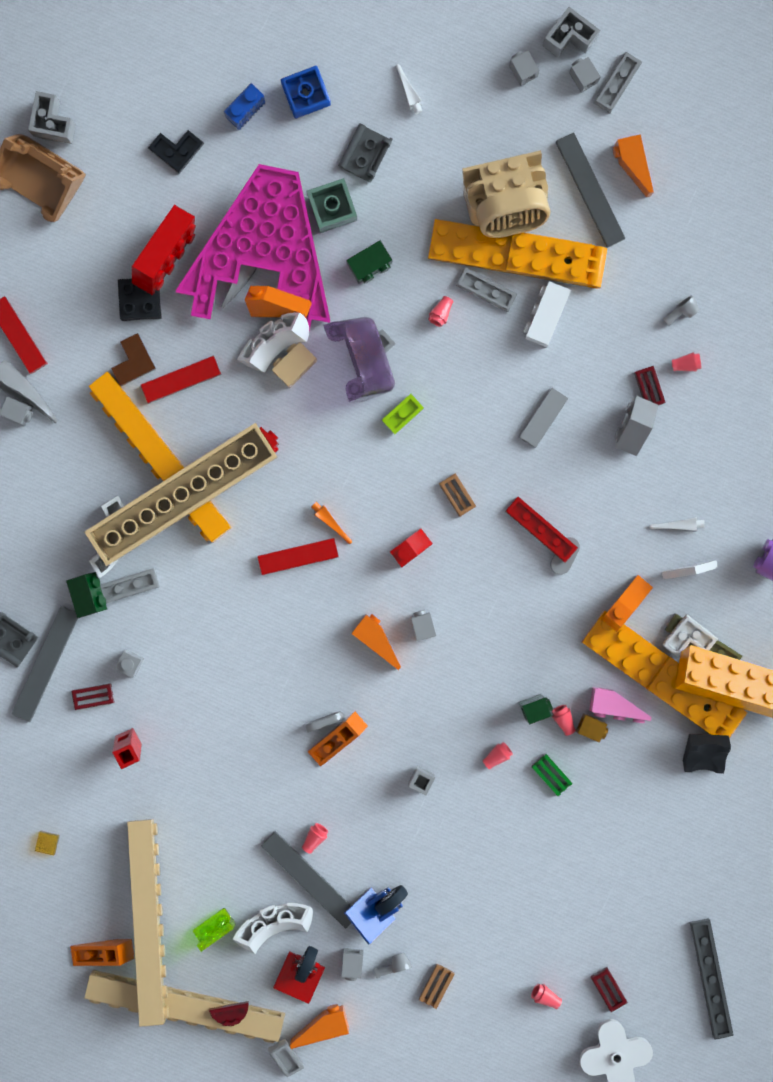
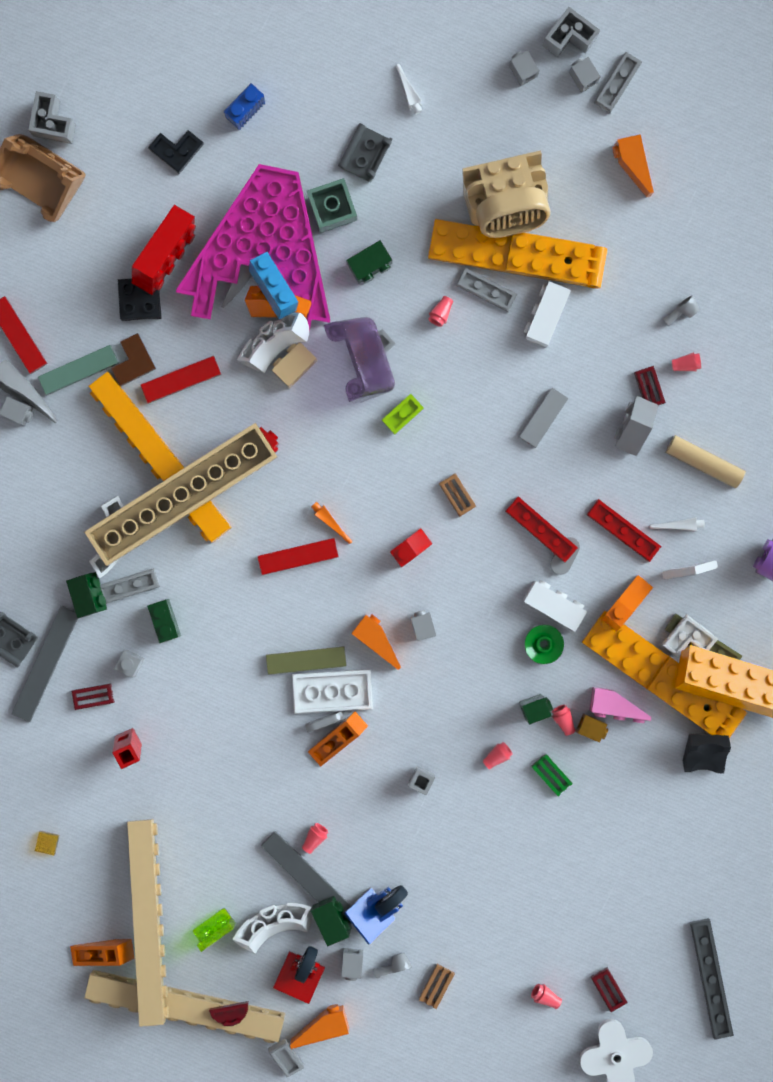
blue brick [281,66,331,119] -> none
dark grey tile [555,132,625,248] -> none
none -> sand green tile [38,345,119,395]
none -> dark green brick [147,599,181,644]
none -> dark azure brick [249,252,298,320]
none -> olive tile [266,646,347,675]
none -> white tile [292,669,373,714]
none -> dark green brick [311,896,352,947]
none -> white brick [523,580,587,632]
none -> green dish [525,625,564,664]
none -> red tile [586,499,662,562]
none -> tan brick [665,435,746,488]

